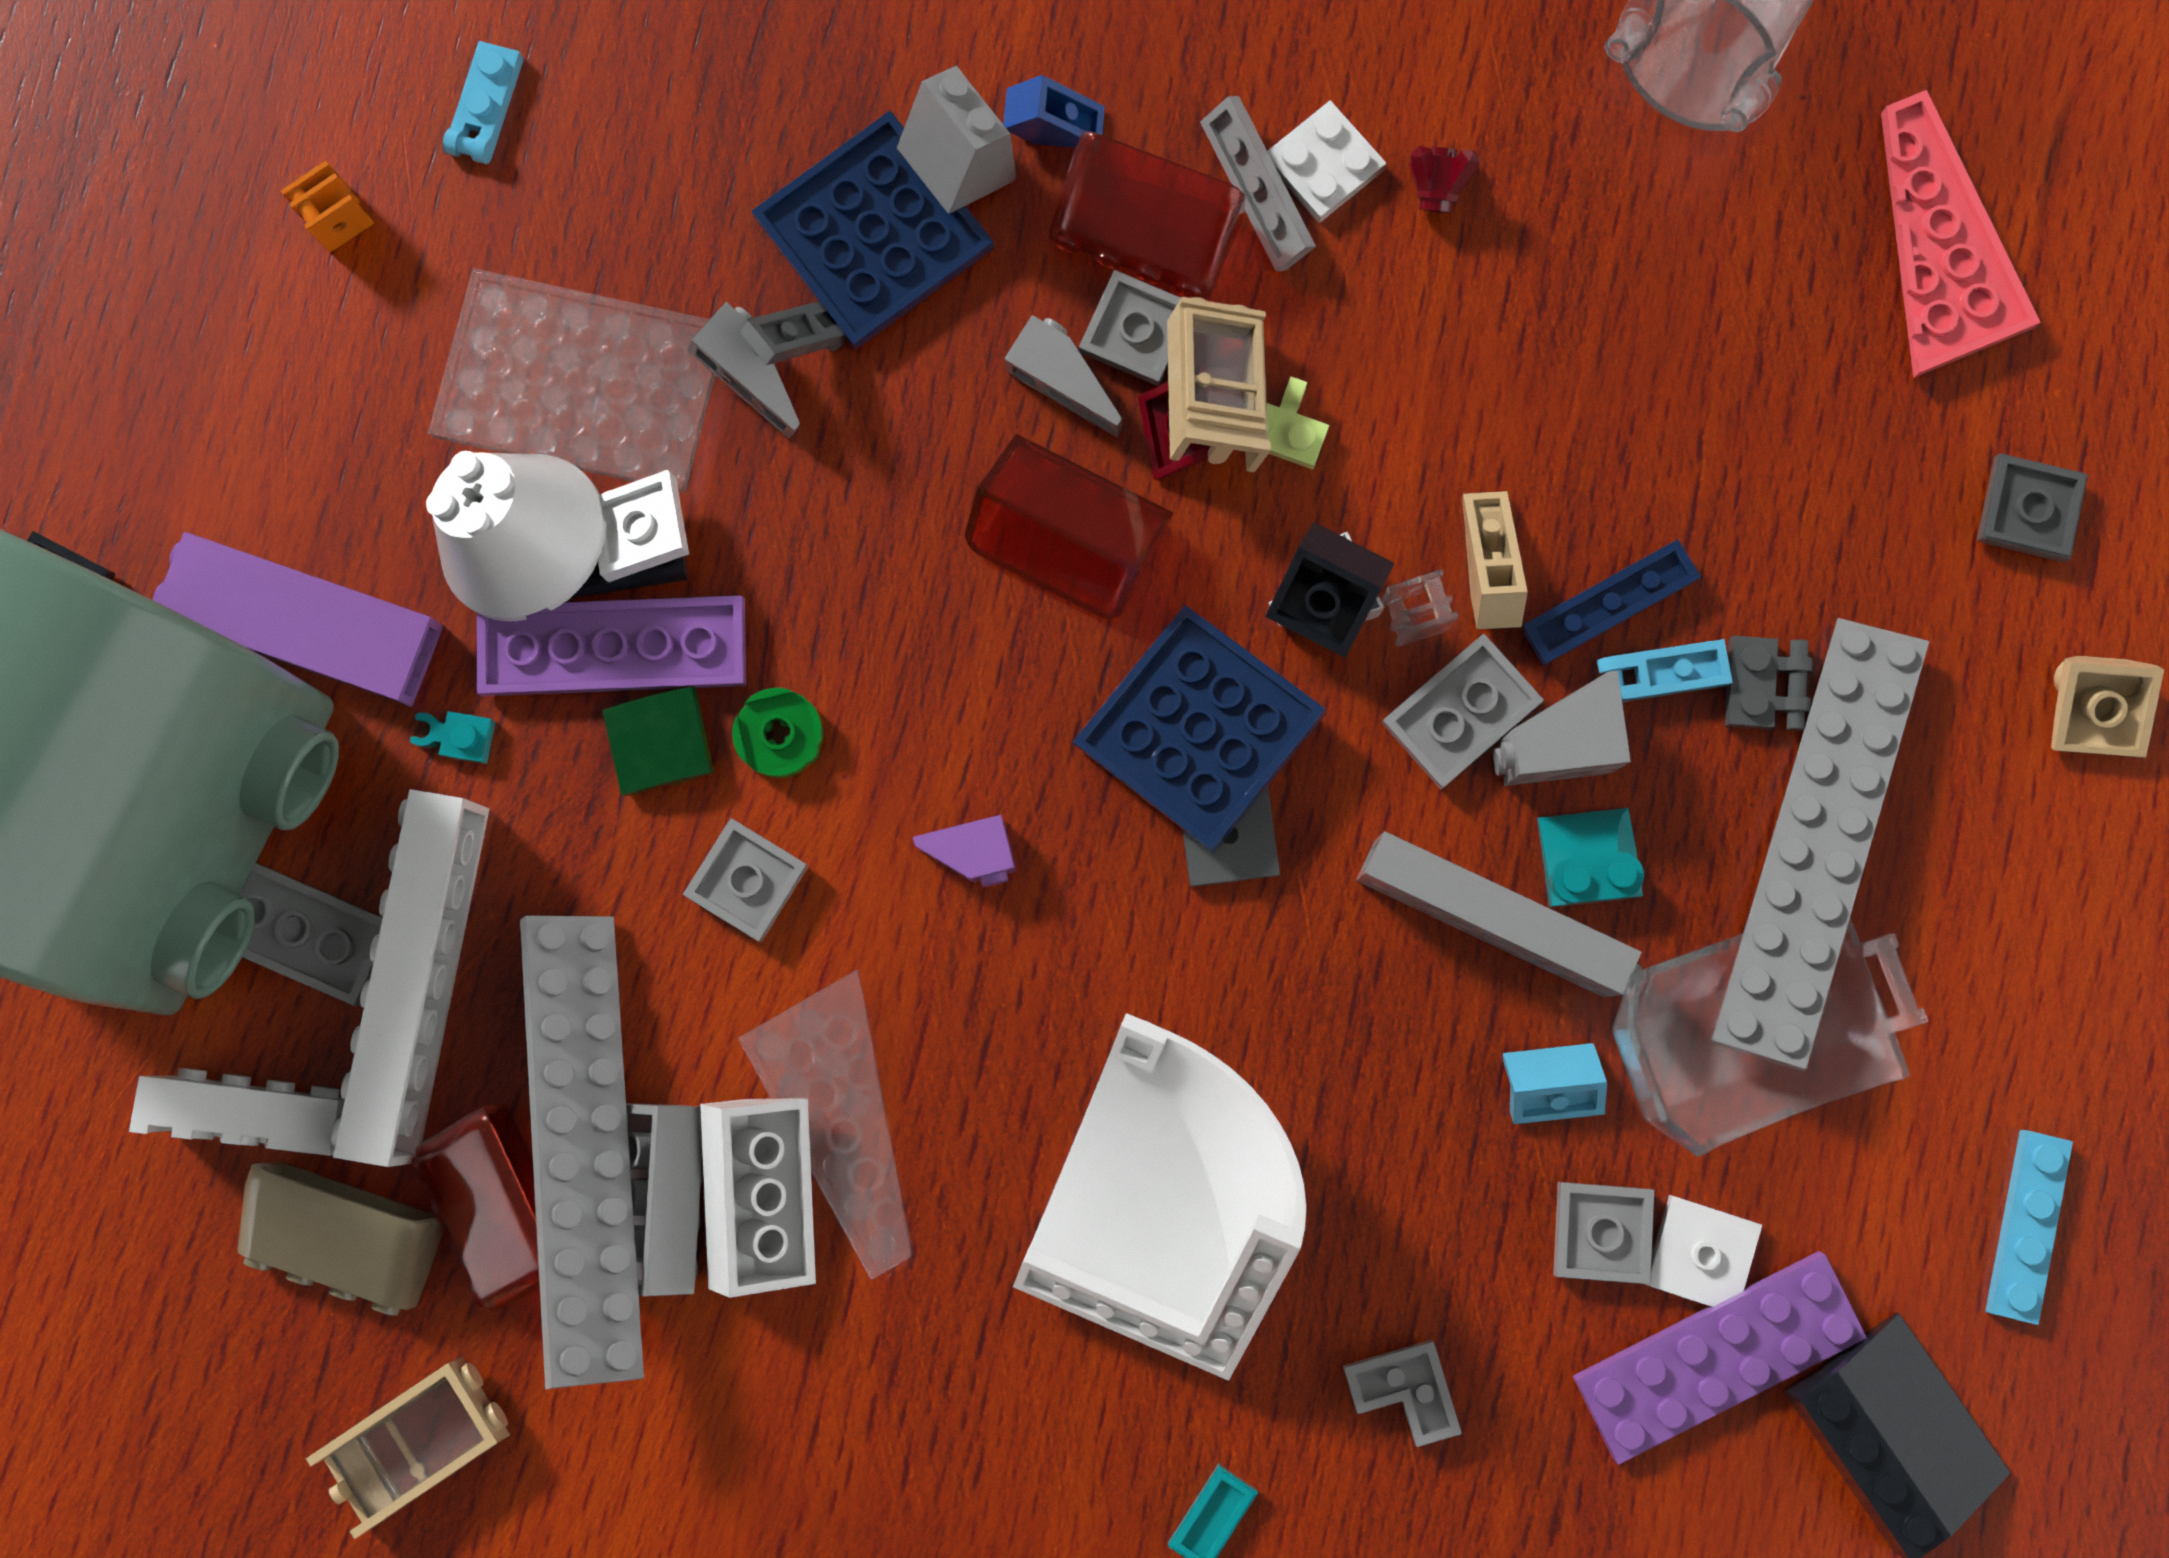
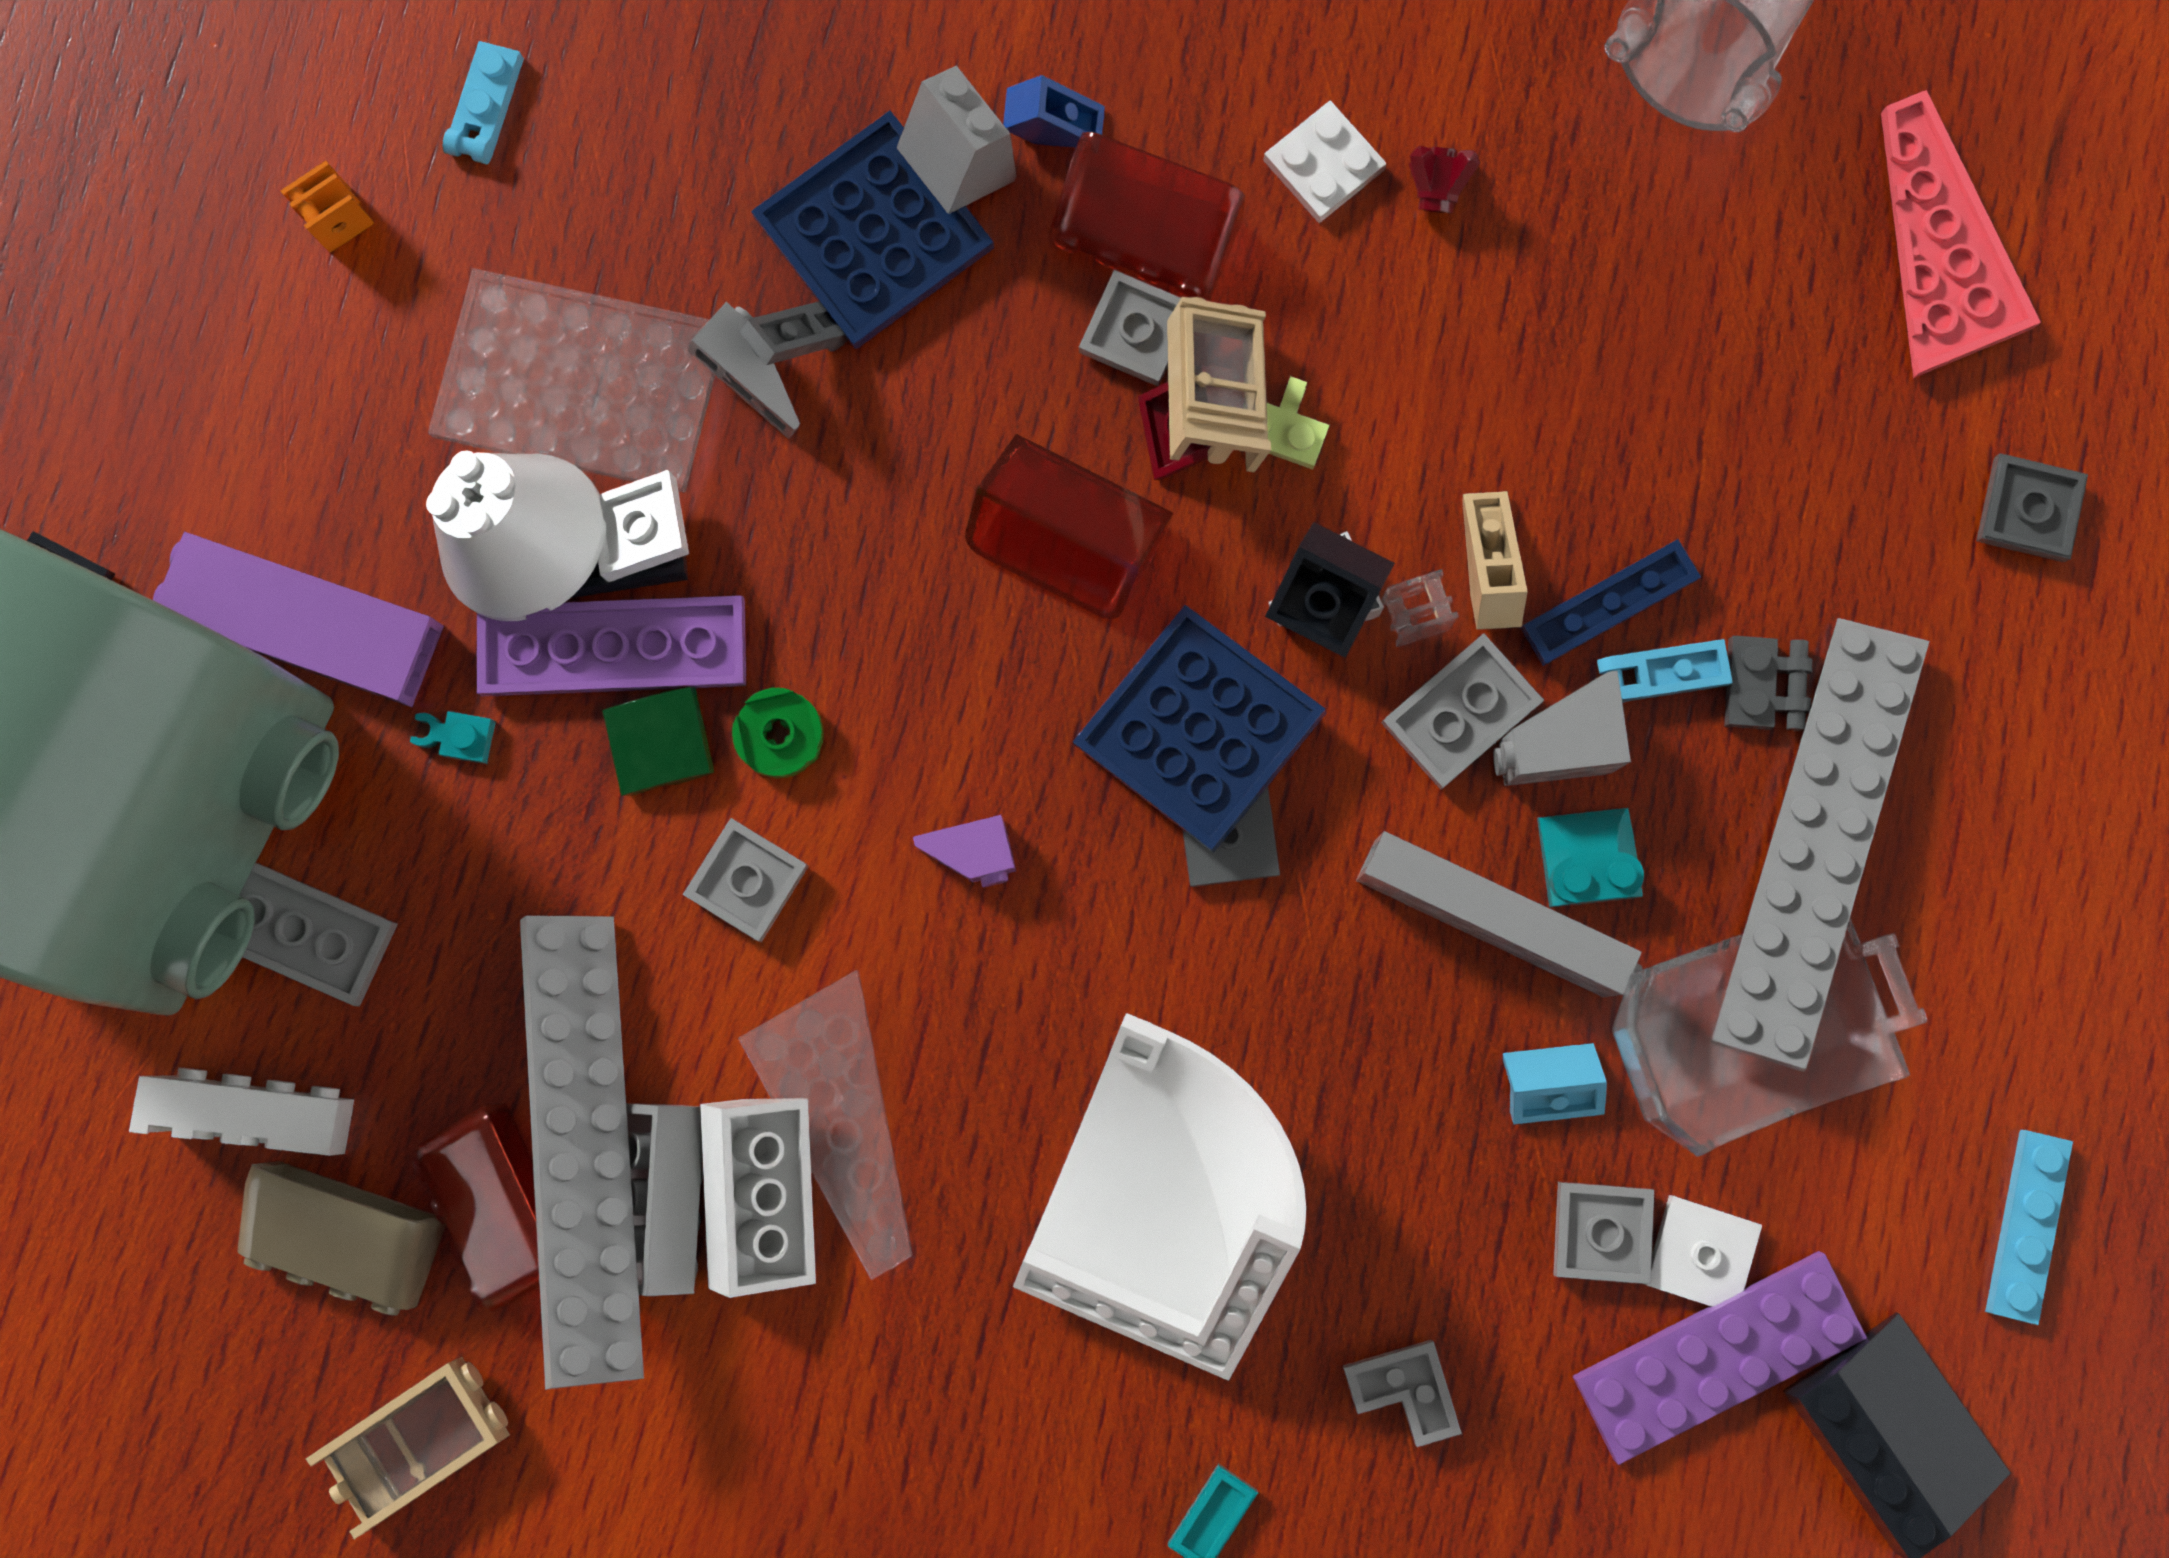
white brick [331,789,490,1167] -> none
light grey slope [1004,315,1122,438] -> none
light grey plate [1200,96,1316,271] -> none
tan slope [2051,656,2164,758] -> none

